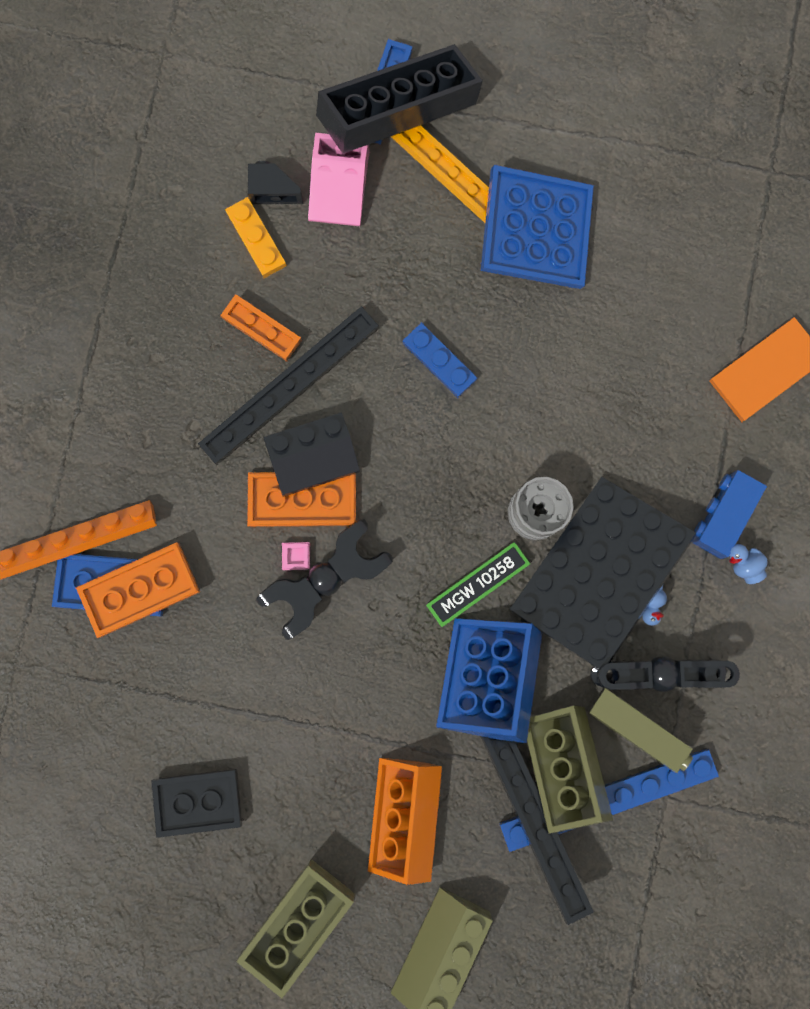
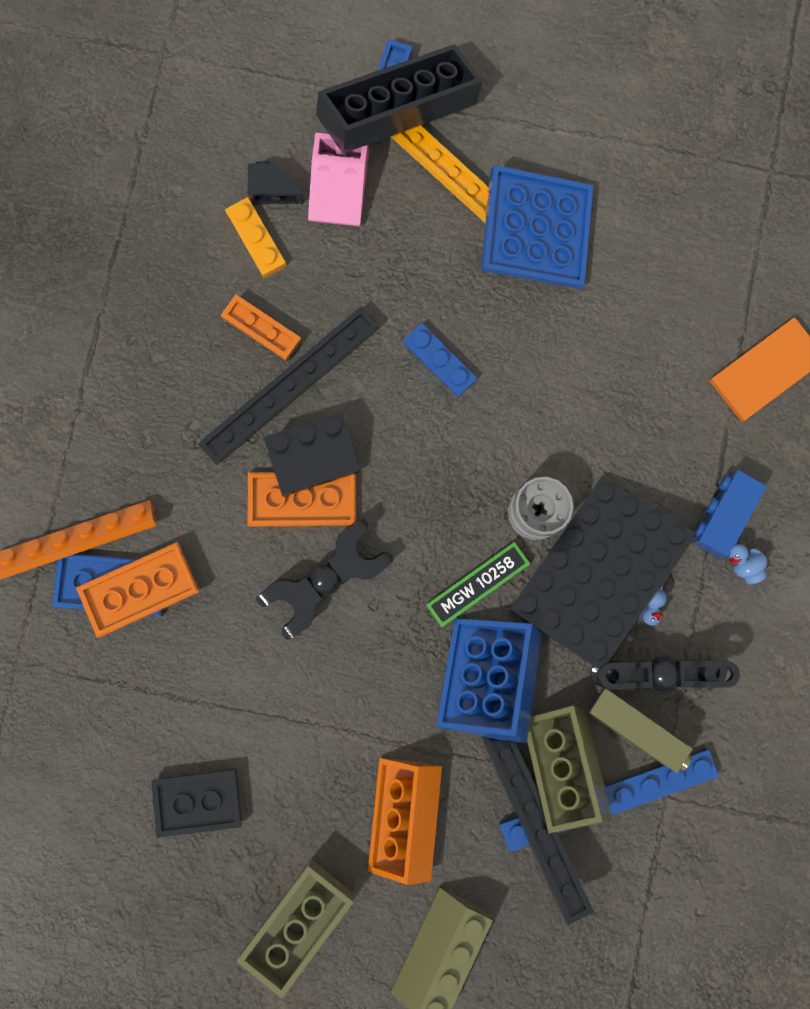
bright pink tile [282,542,310,570] -> none

